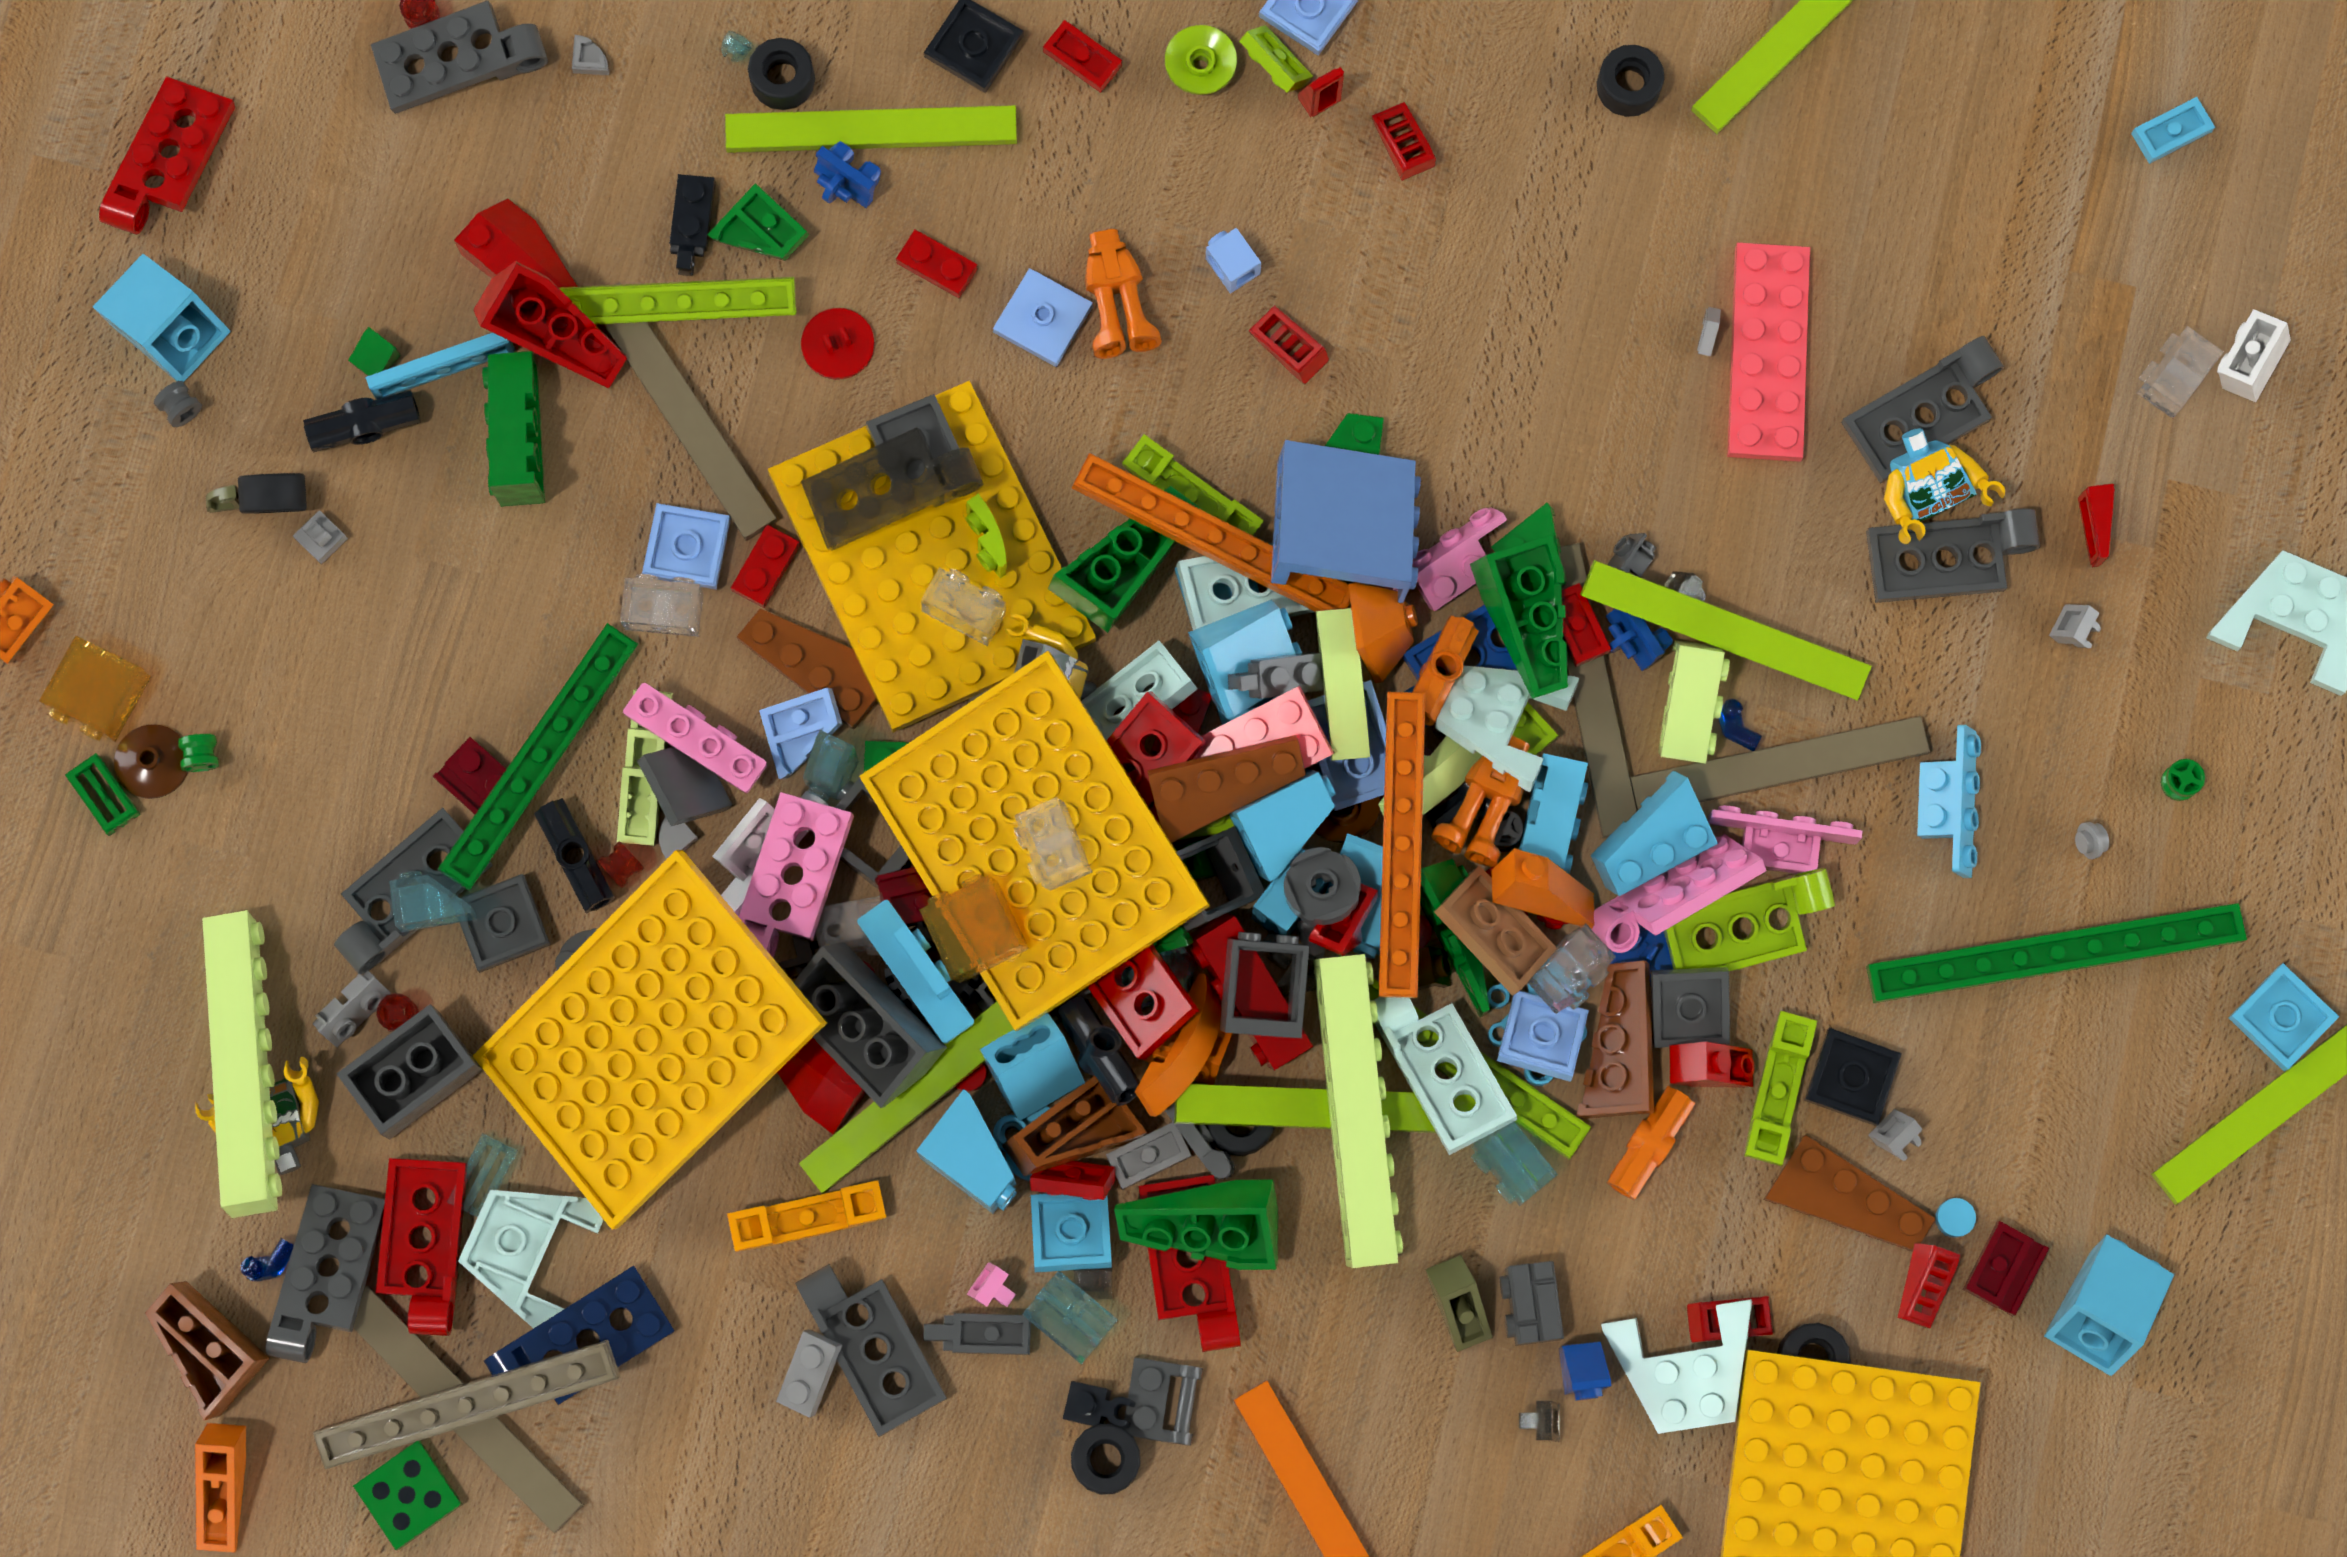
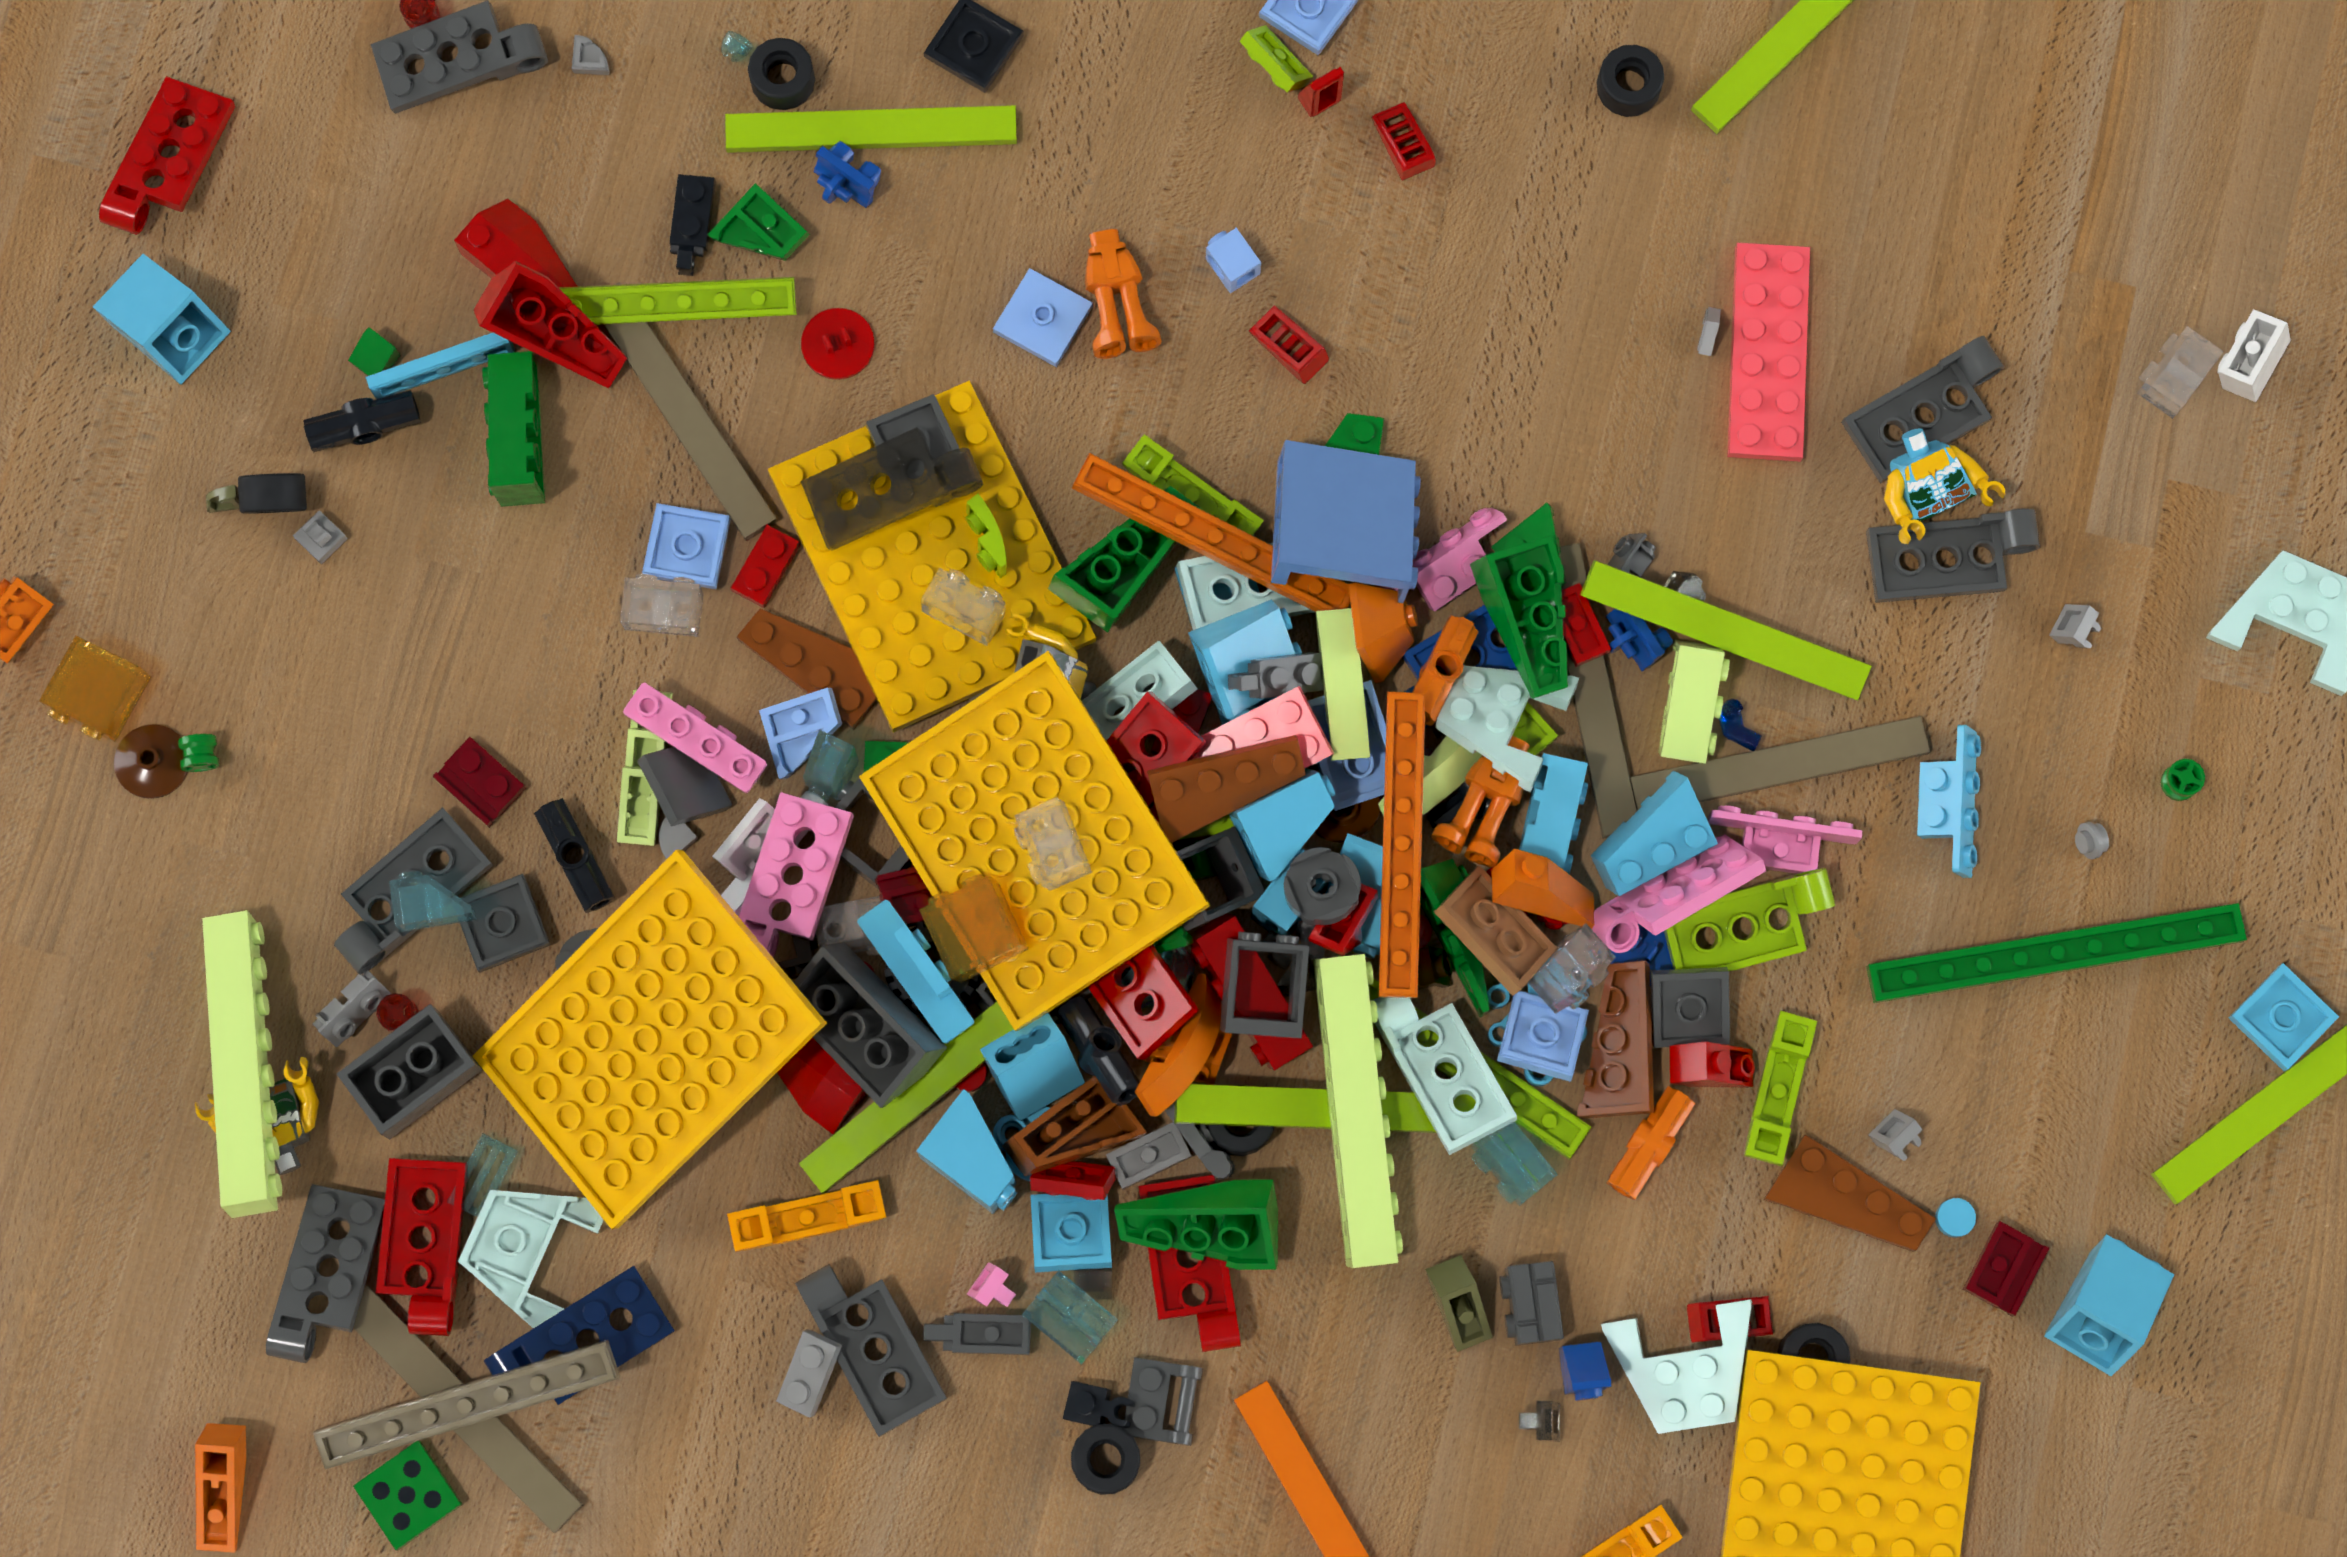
green tile [65,753,141,836] -> none
dark orange wedge [145,1281,270,1420] -> none
dark grey wheel [154,381,202,428] -> none
clear blue arm [240,1238,294,1282] -> none
green tile [438,623,638,891] -> none
clear red wheel [597,841,645,889] -> none
red plate [896,229,978,299] -> none
red plate [1043,20,1122,93] -> none
lime dish [1165,25,1237,95] -> none
dark grey wheel [1494,810,1523,852] -> none
black plate [1804,1028,1902,1126] -> none
red slope [1897,1243,1960,1328] -> none
red slope [2078,484,2115,567] -> none
medium azure plate [2131,97,2215,164] -> none

